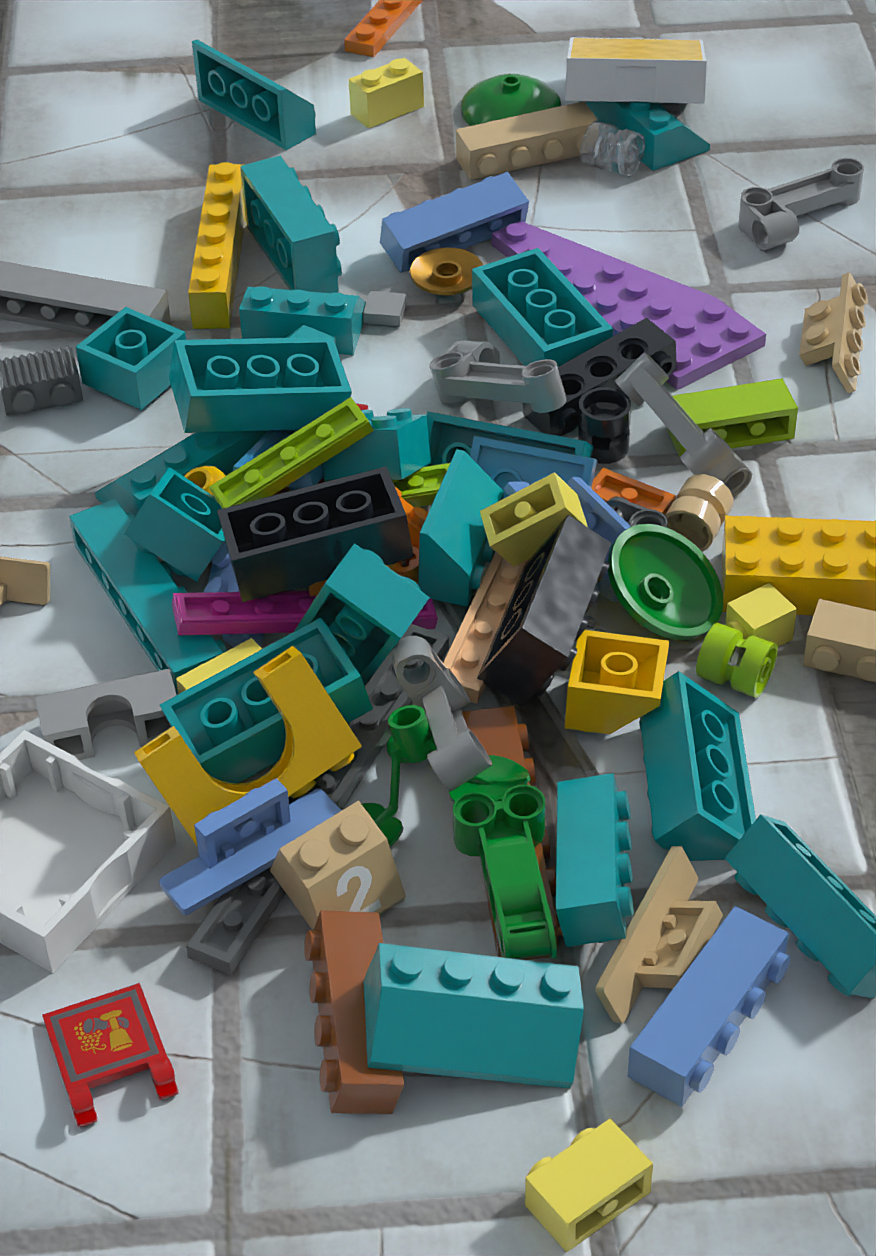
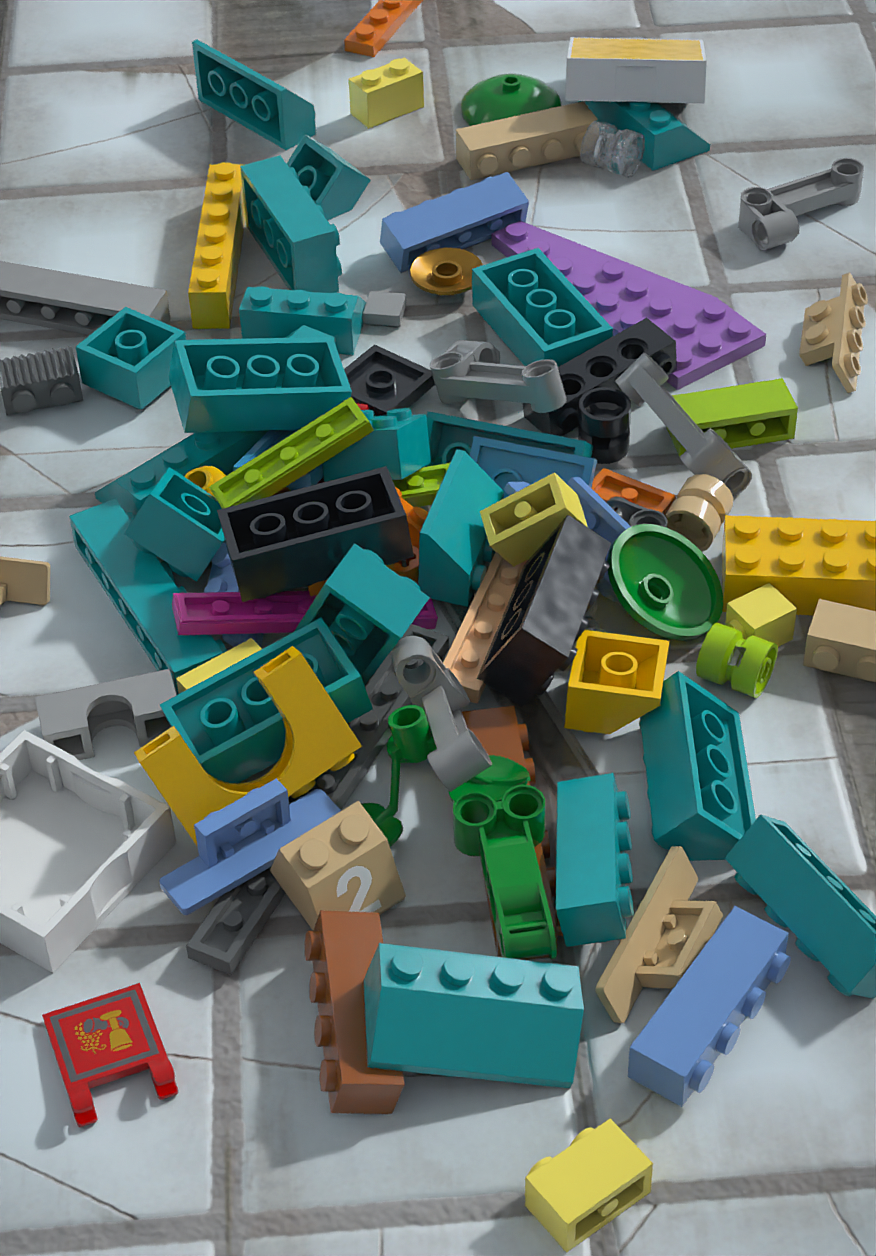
none -> teal slope [286,134,371,221]
none -> black plate [344,344,435,416]

